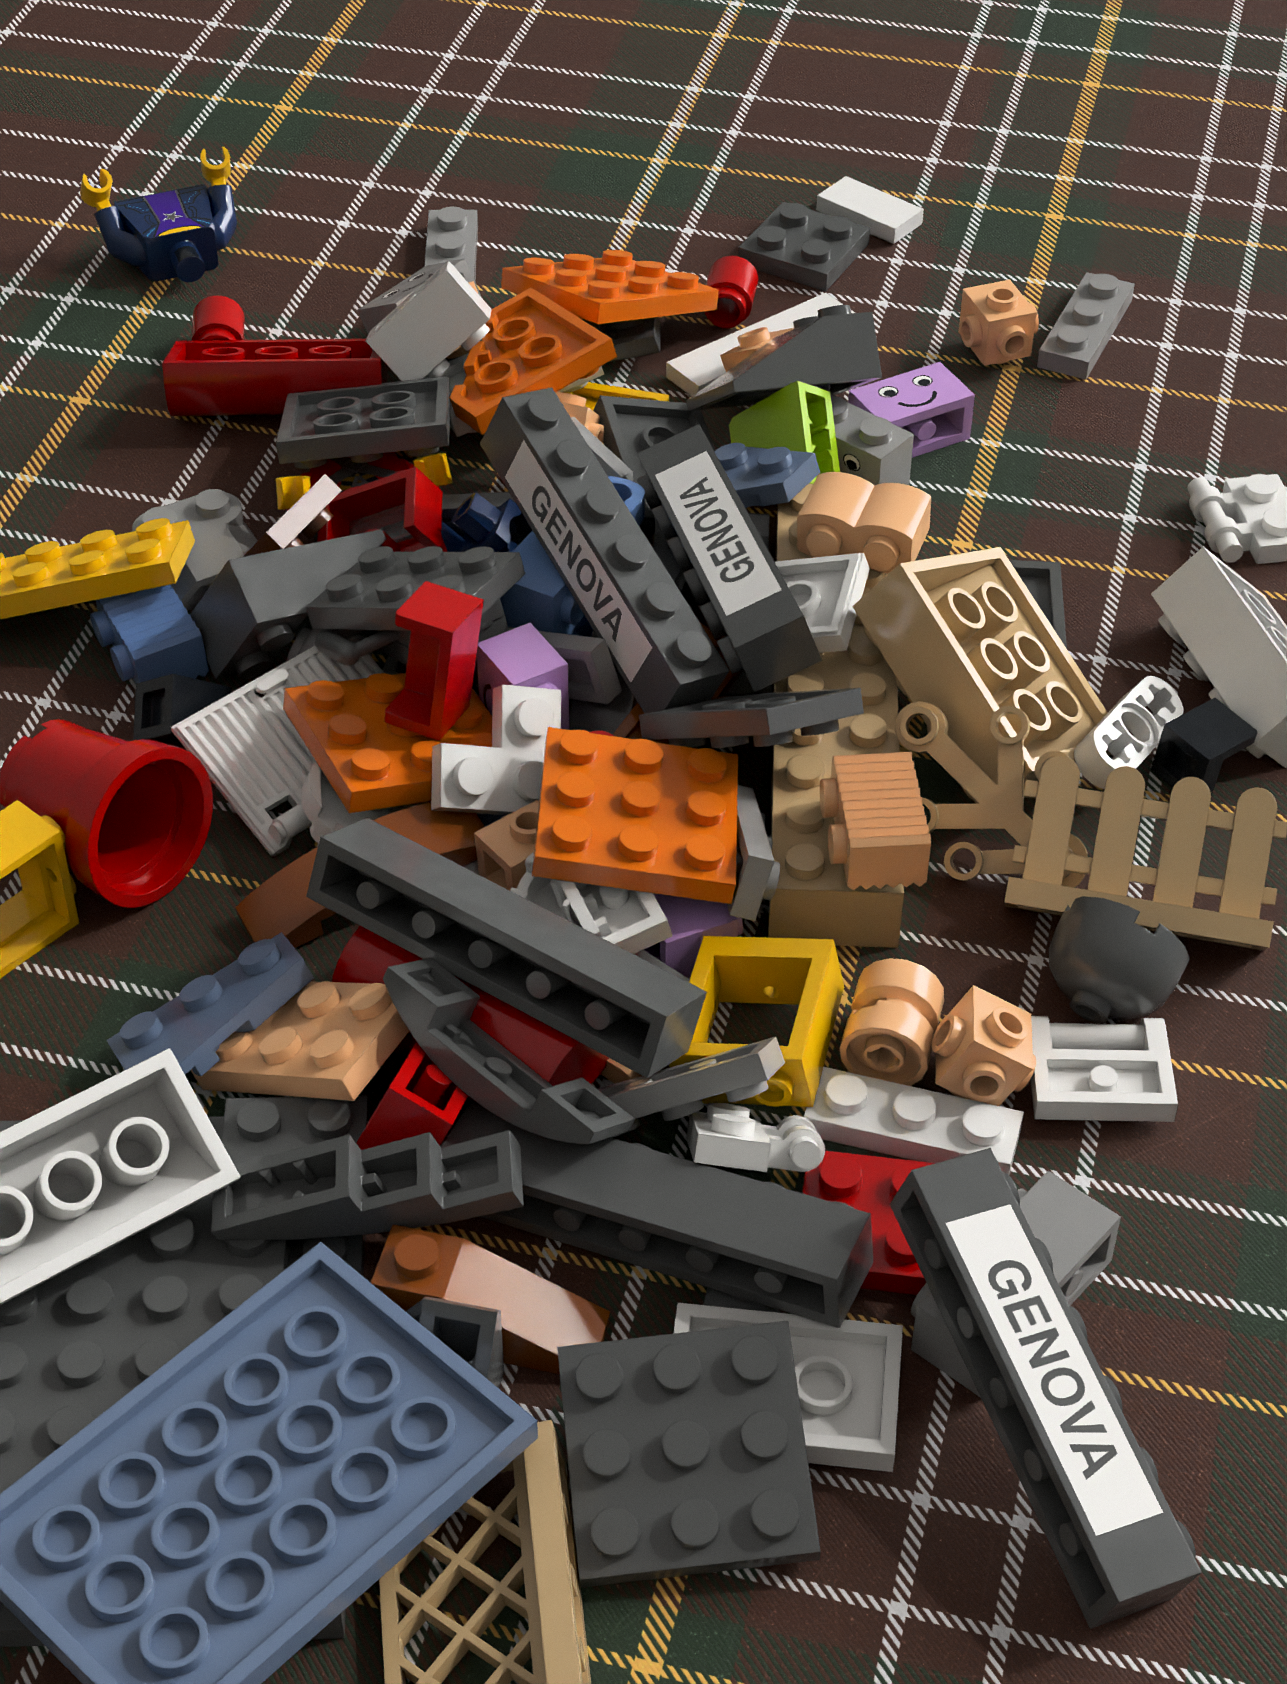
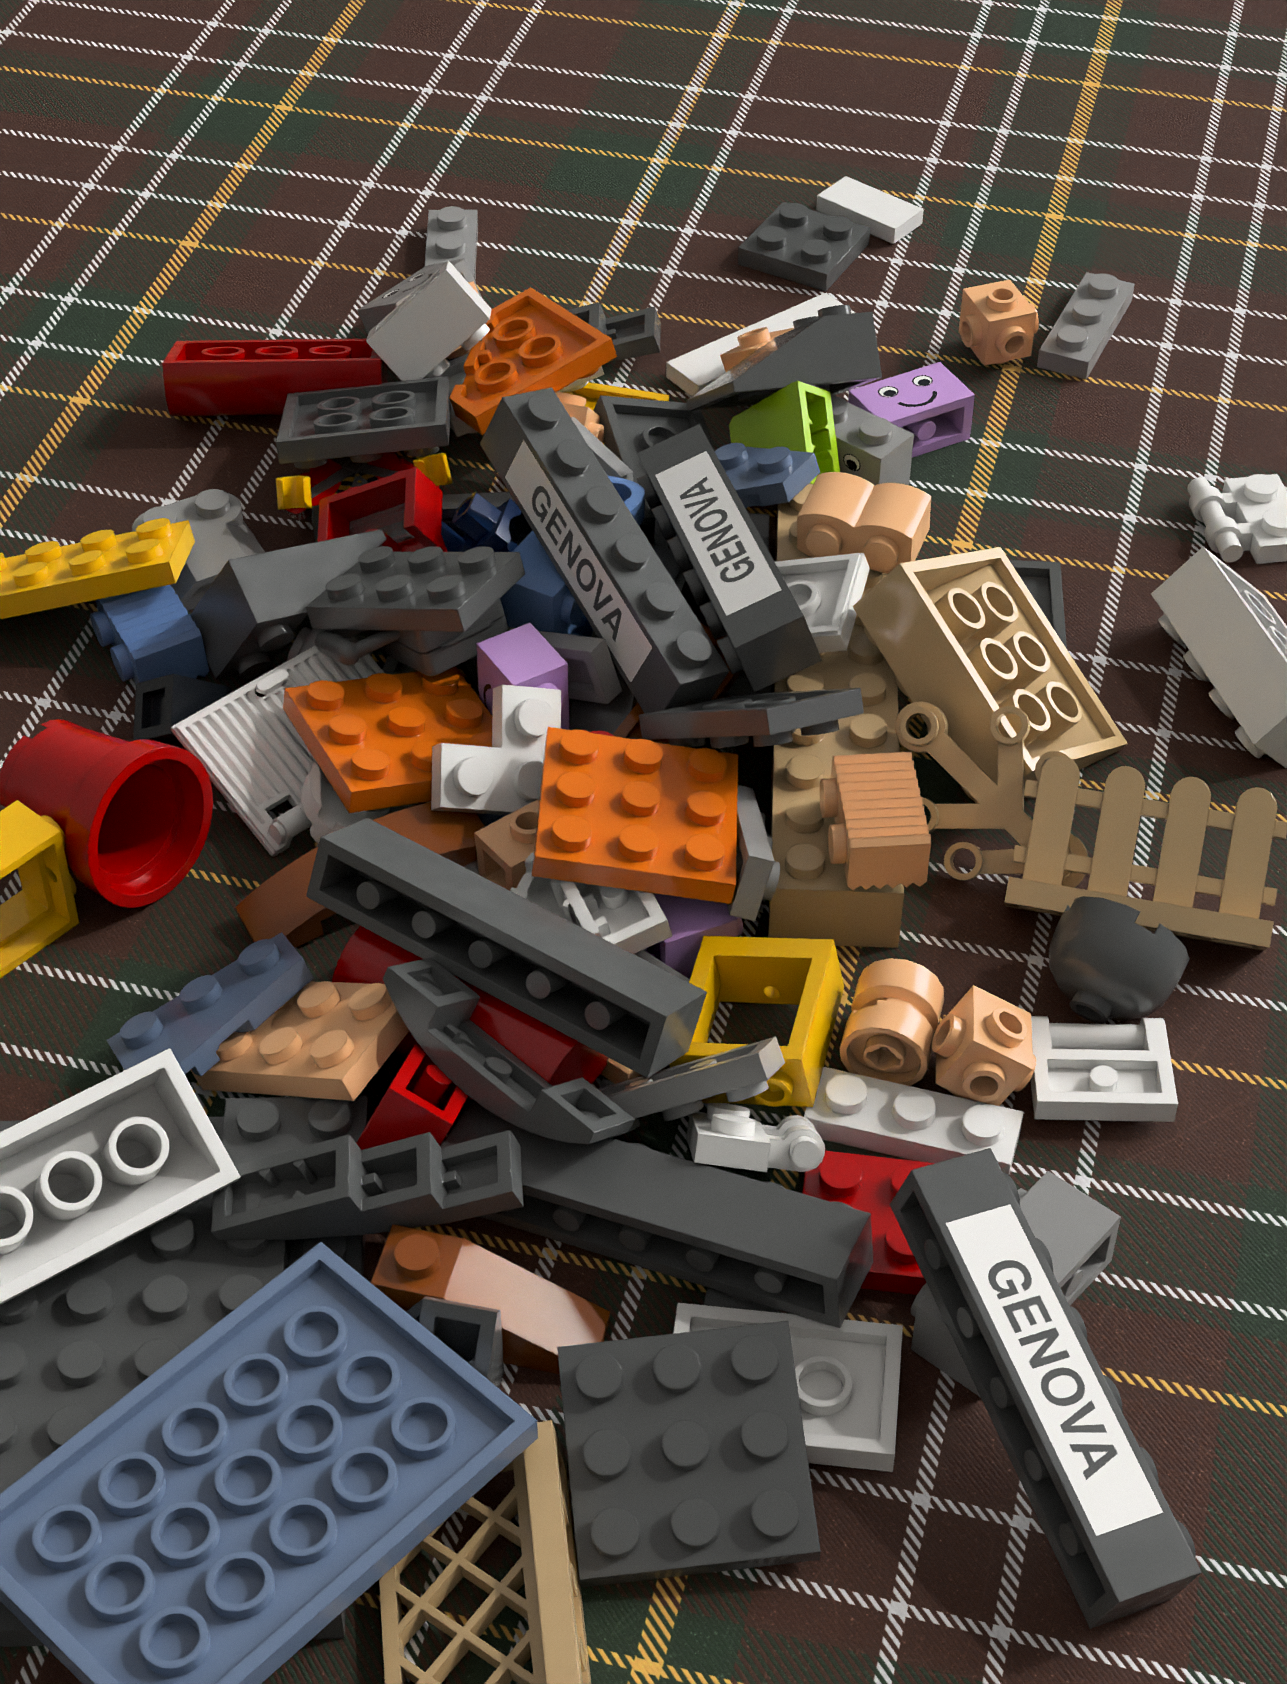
dark blue torso [80,147,237,283] -> none
red brick [191,296,245,341] -> none
plate [243,474,342,557] -> none
red panel [384,581,484,741] -> none
orange plate [501,250,719,324] -> none
red brick [704,256,759,328] -> none
white beam [1074,676,1183,789] -> none
black panel [1151,698,1258,796] -> none

